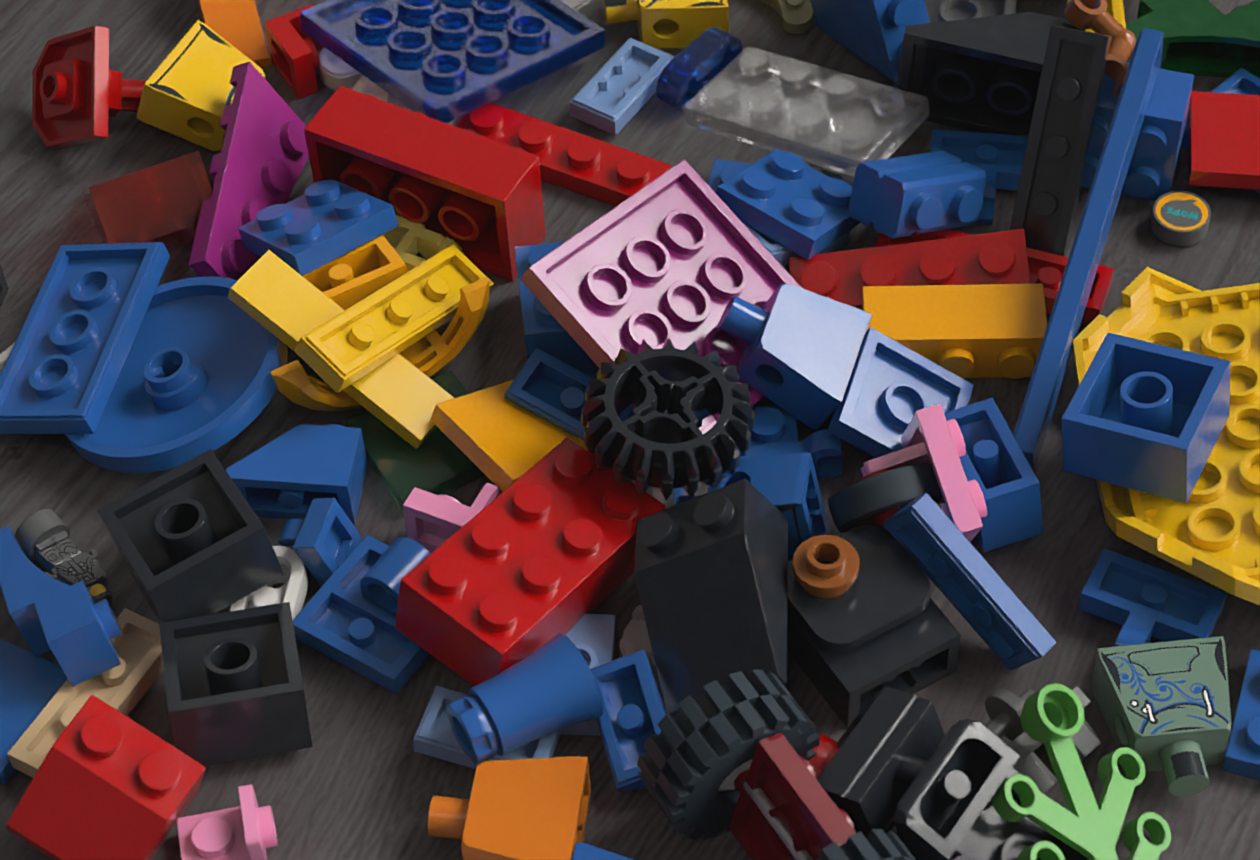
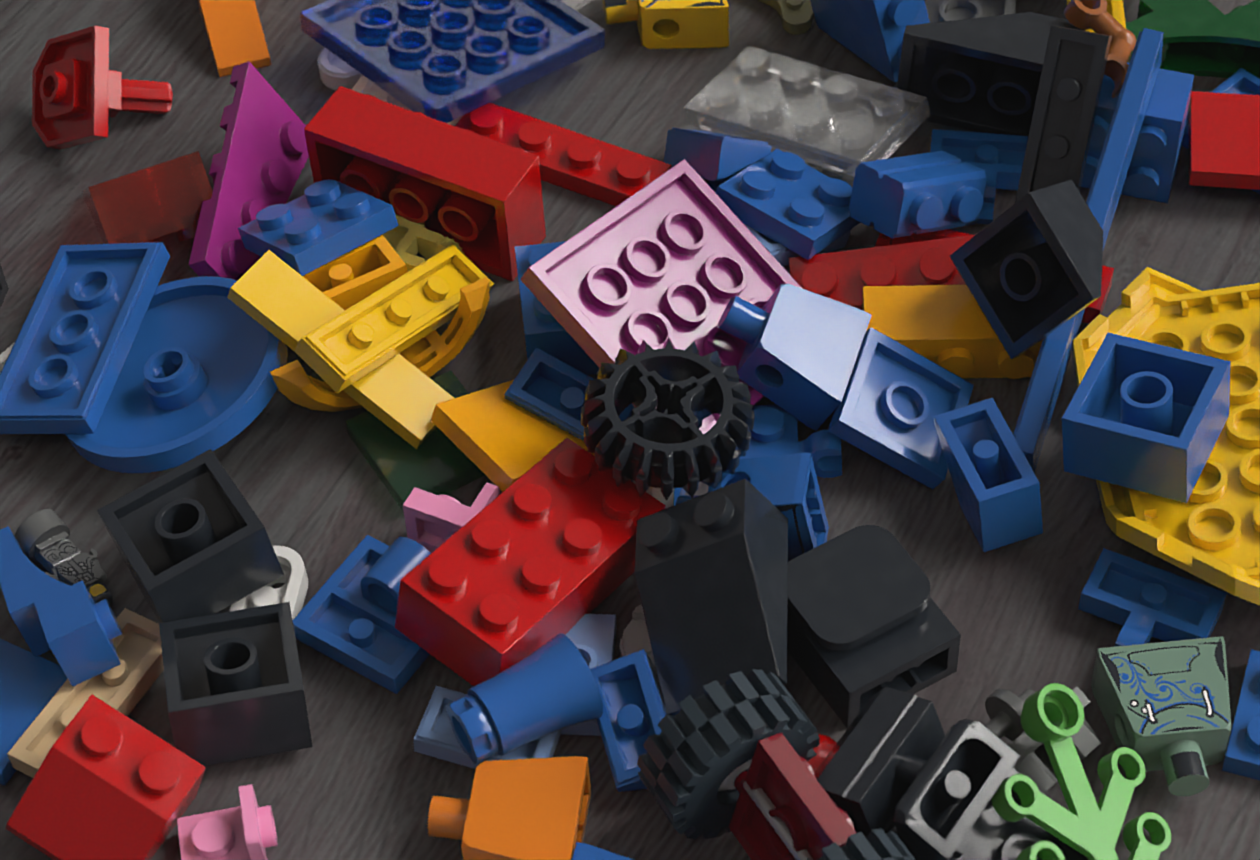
yellow torso [136,20,266,151] -> none
blue slope [226,424,368,524] -> none
red bracket [265,5,323,99] -> none
blue tile [278,498,362,587] -> none
medium blue plate [569,38,676,136] -> none
clear blue beam [656,27,743,112] -> none
dark orange plate [793,535,860,599] -> none
plate [828,404,987,542] -> none
blue tile [883,492,1056,670] -> none
dark grey tile [1150,191,1211,246] -> none
none -> blue slope [664,127,772,181]
none -> black slope [950,179,1103,360]

